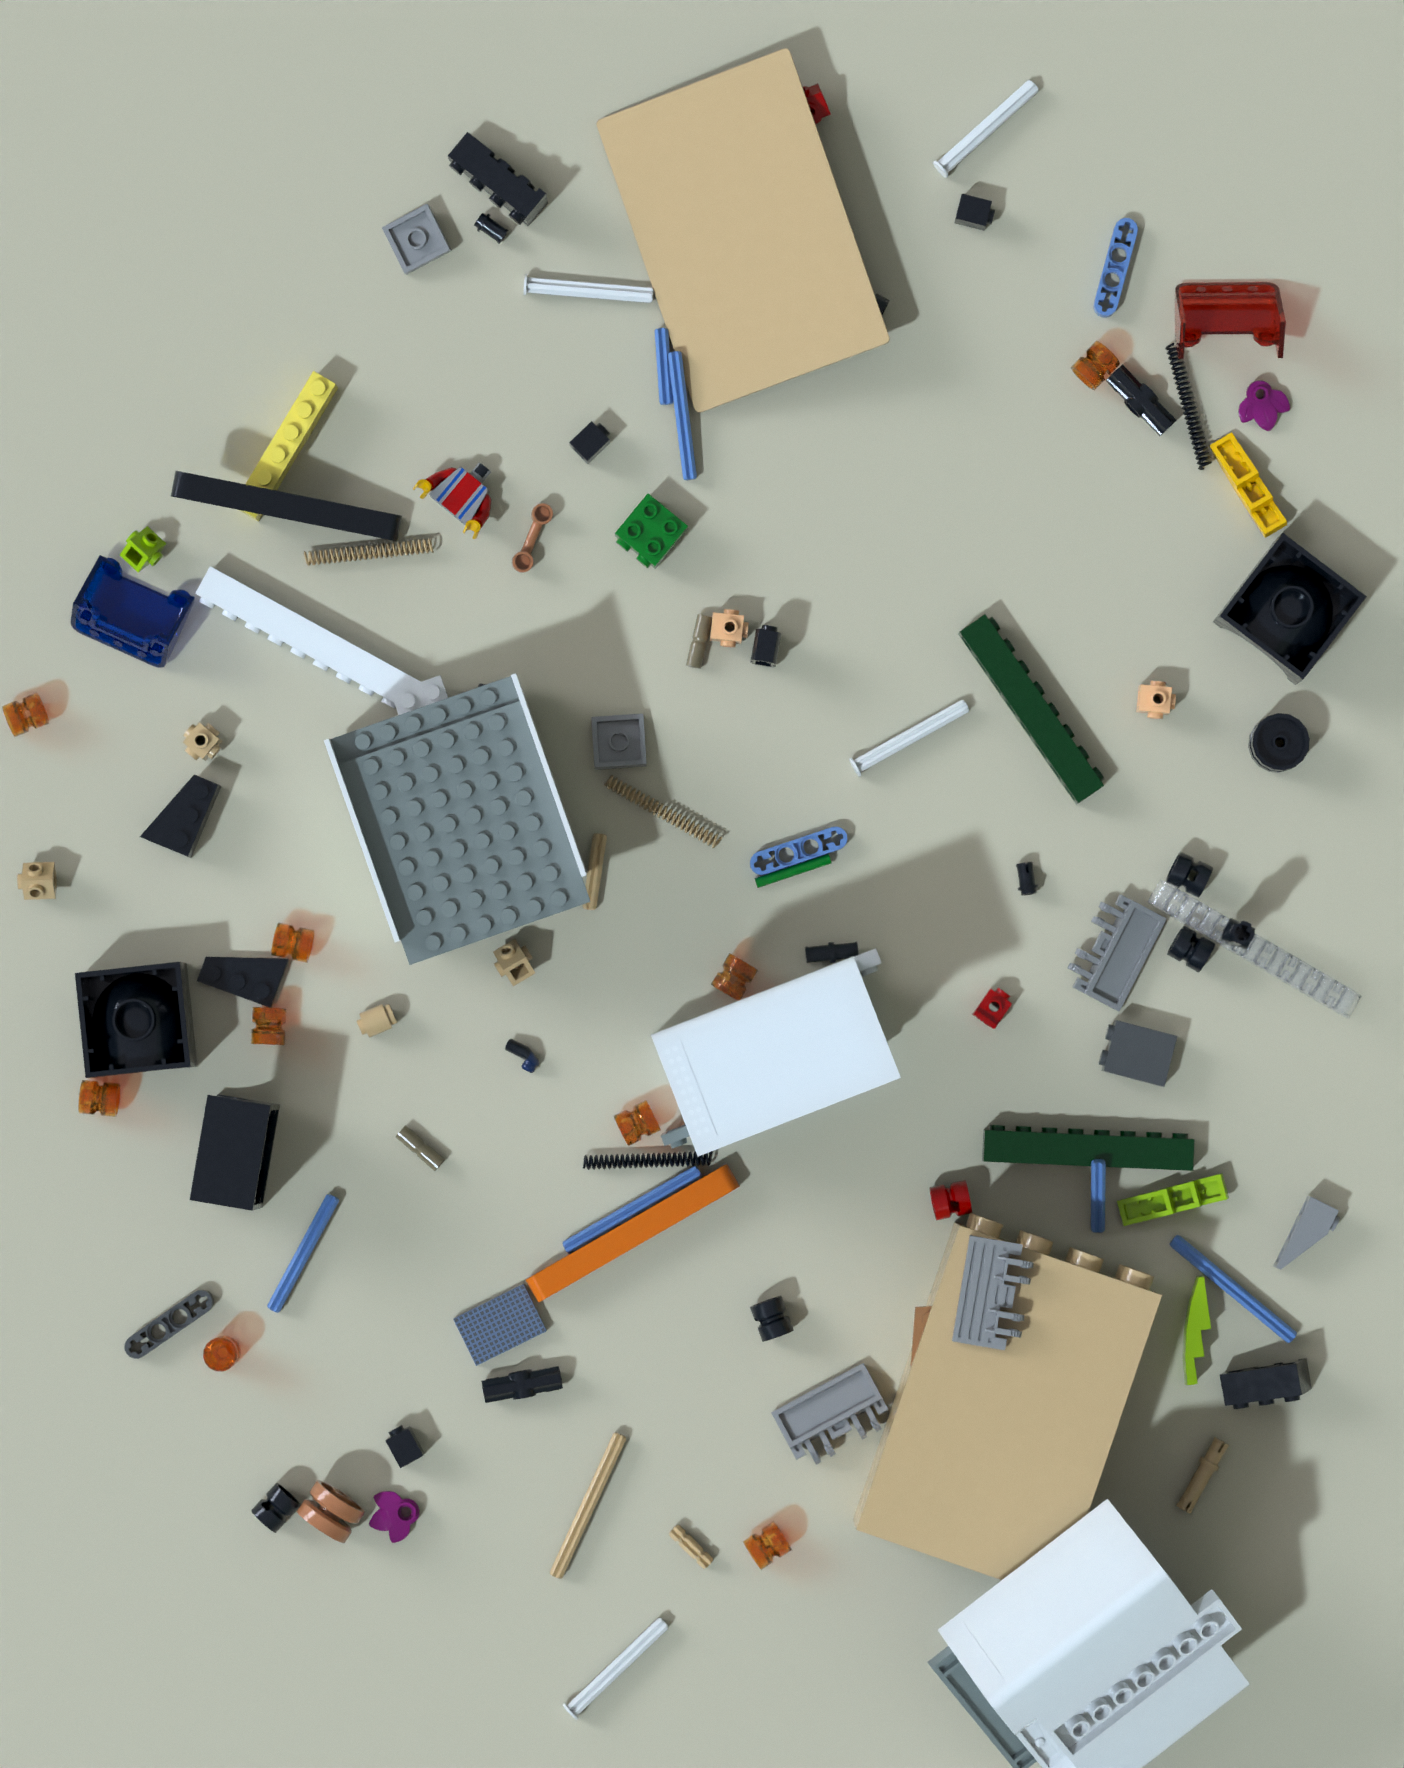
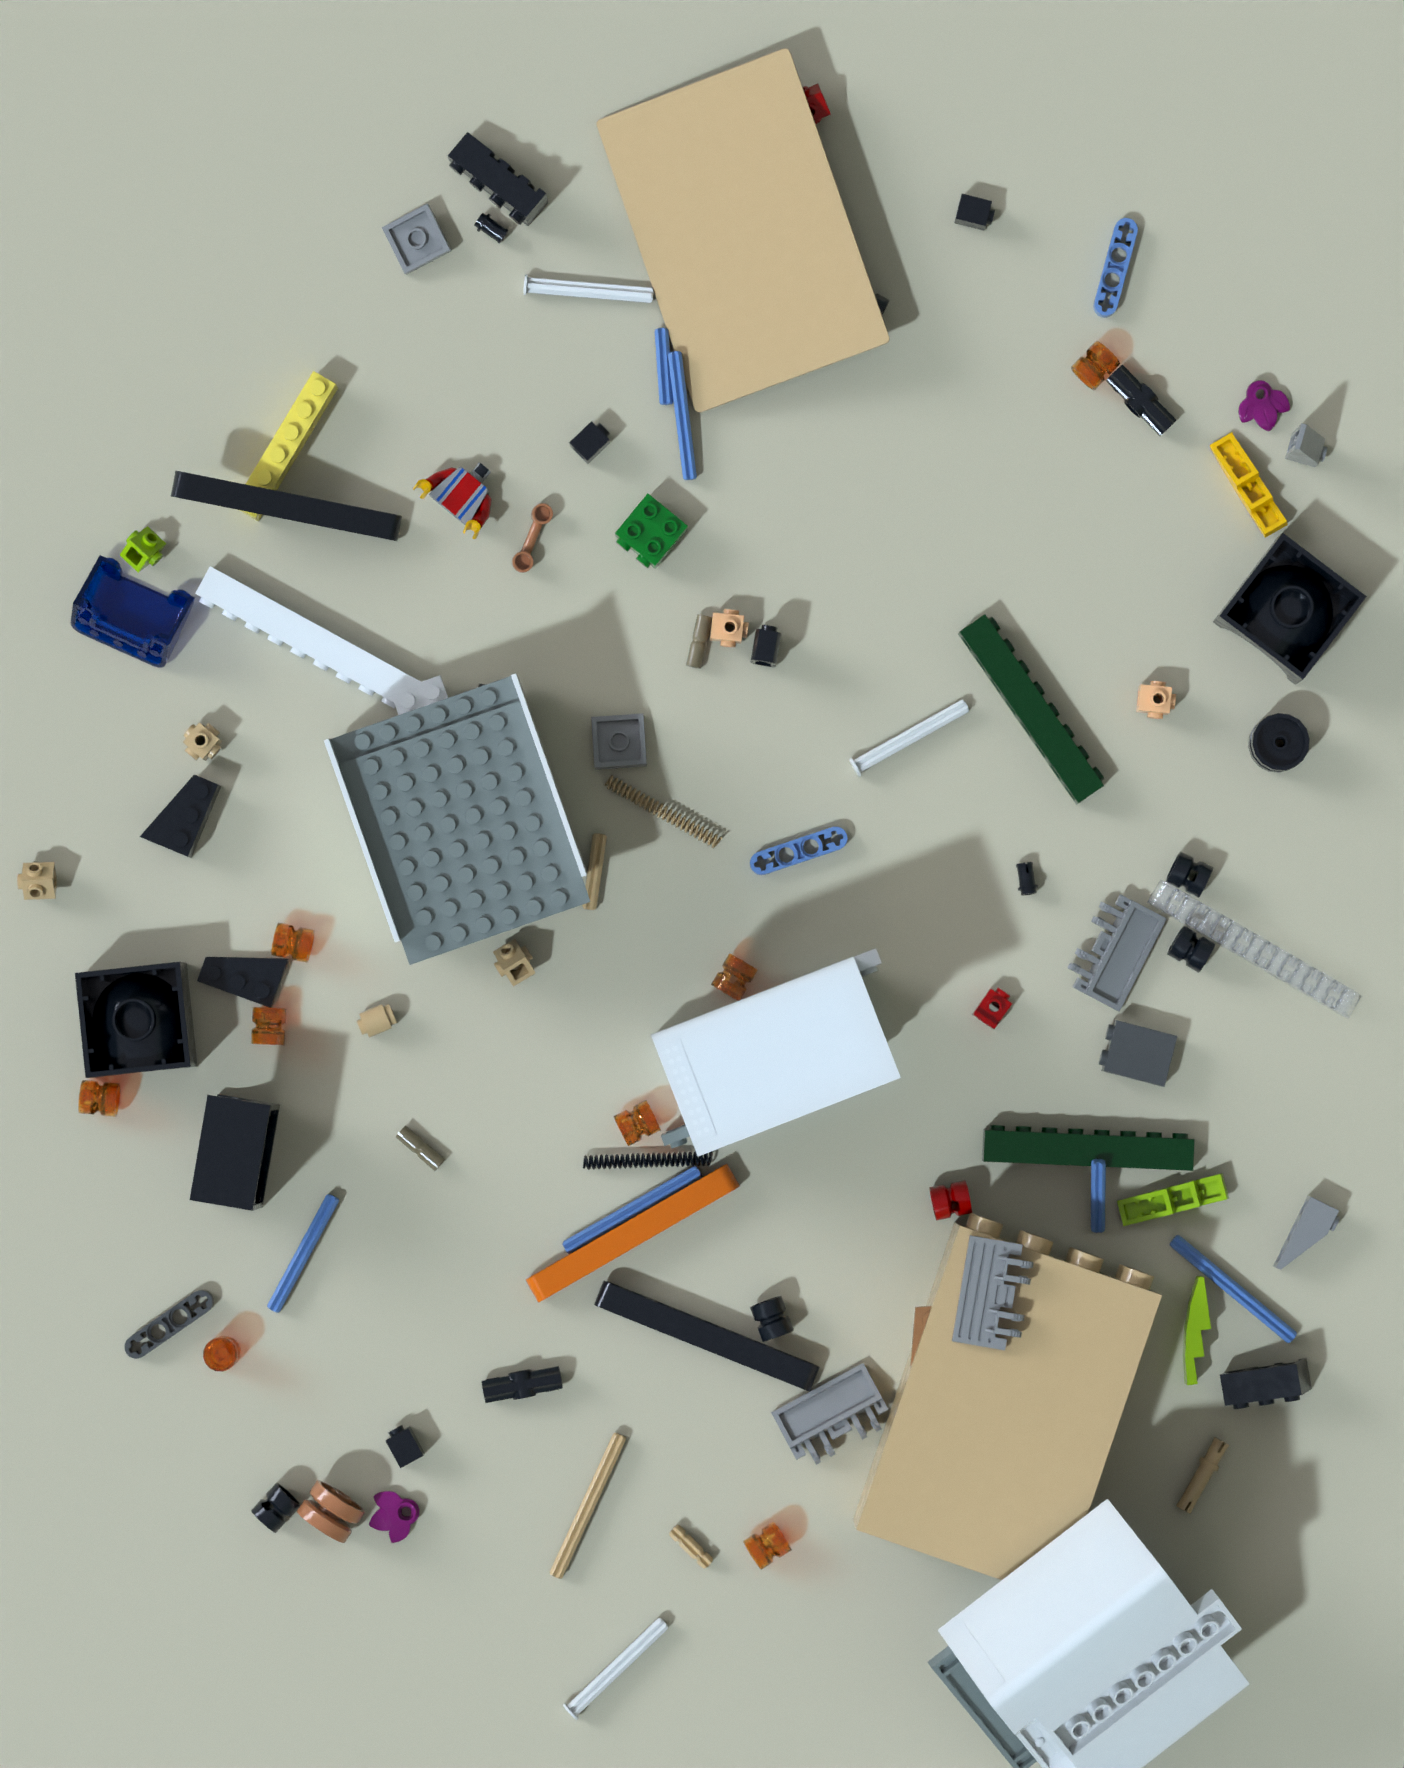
clear orange wheel [2,693,49,737] -> none
tan piece [304,539,434,566] -> none
sand blue tile [453,1284,547,1366] -> none
arm [505,1039,539,1073] -> none
green bar [754,854,832,888] -> none
black pin [805,942,859,963] -> none
white axle [933,80,1039,178] -> none
black piece [1165,343,1212,470] -> none
clear red windscreen [1175,282,1286,359] -> none
black piece [1221,918,1255,950] -> none
none -> black beam [594,1280,820,1391]
none -> light grey slope [1285,423,1327,467]

